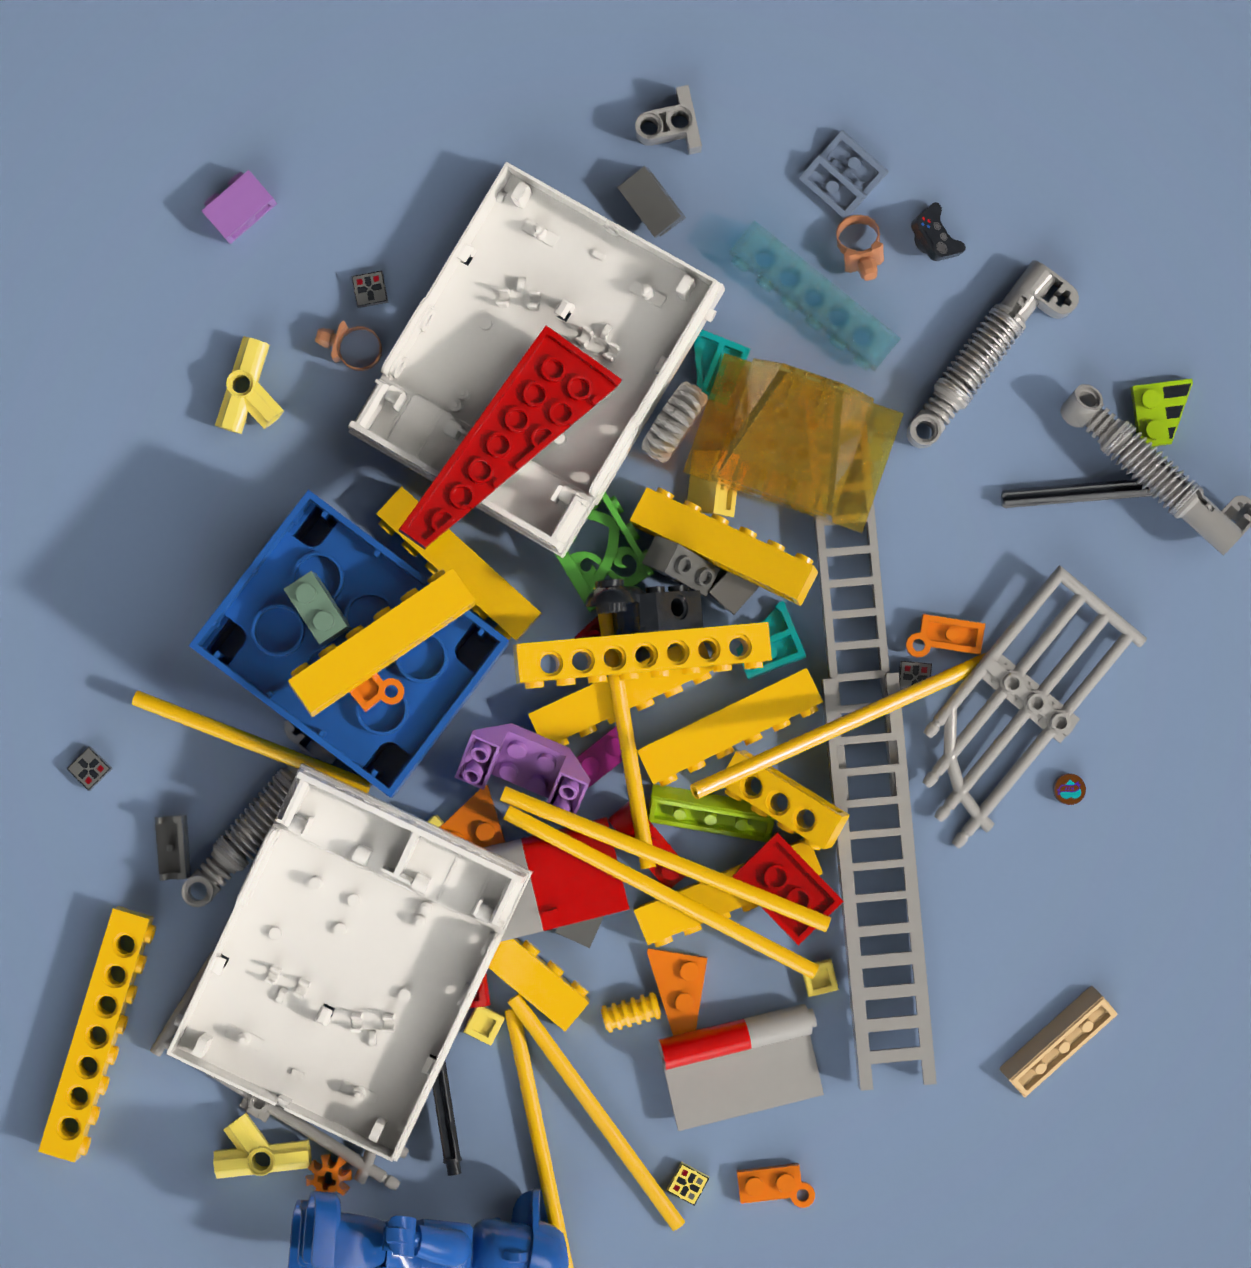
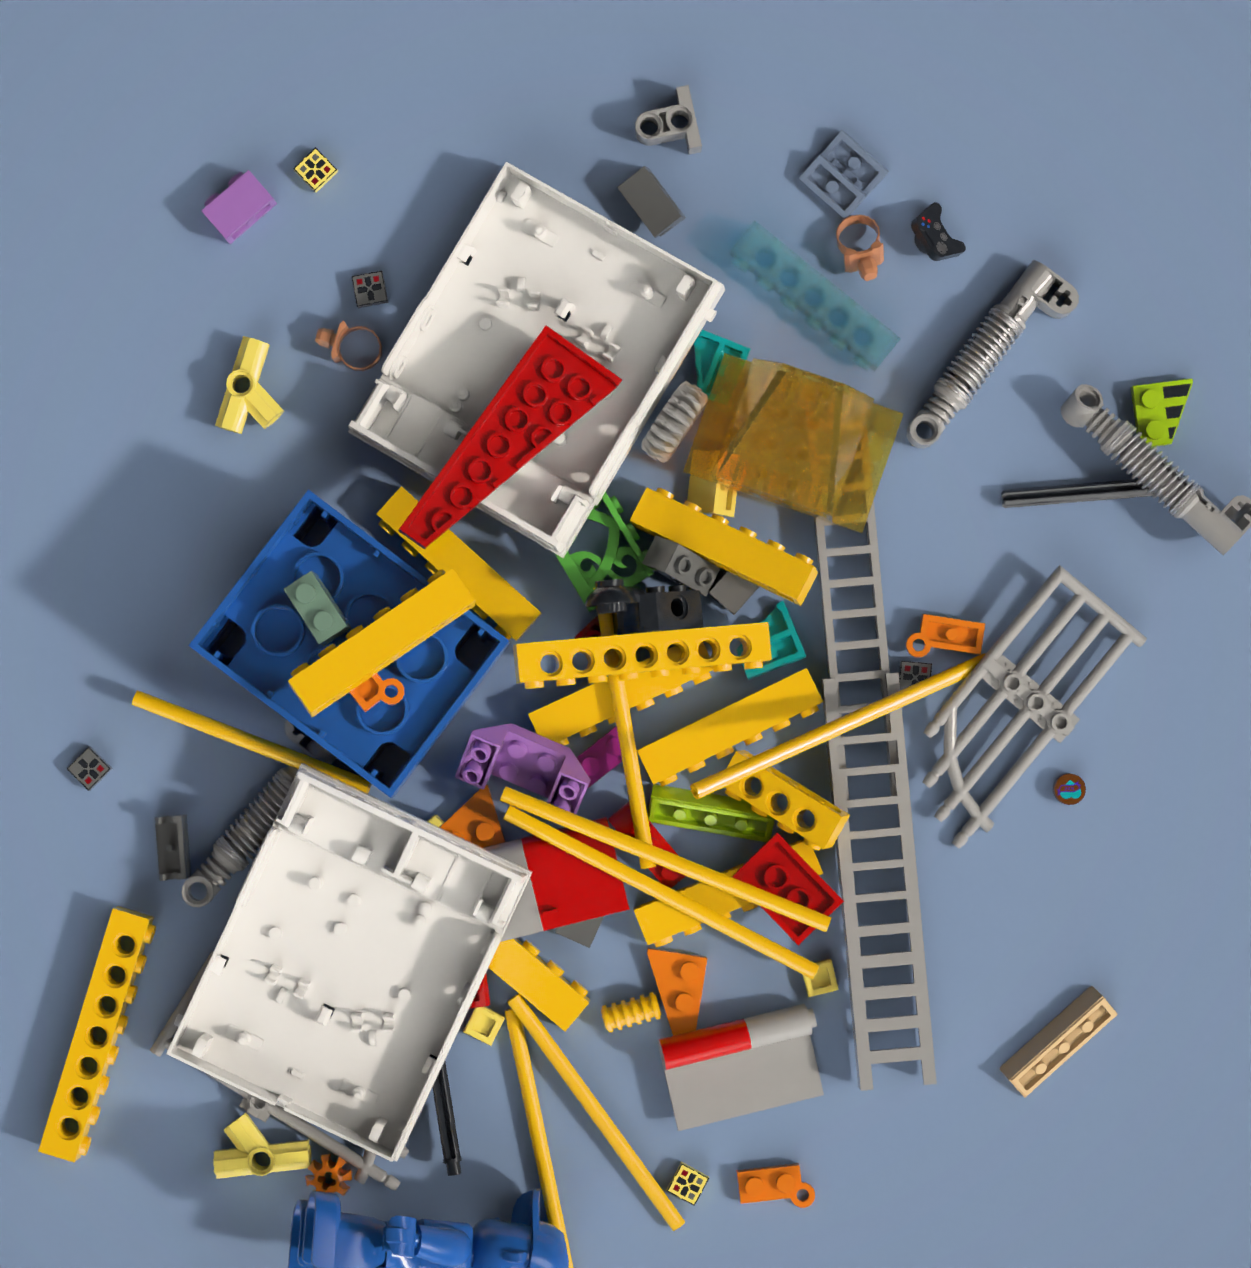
none -> tile [293,147,338,193]

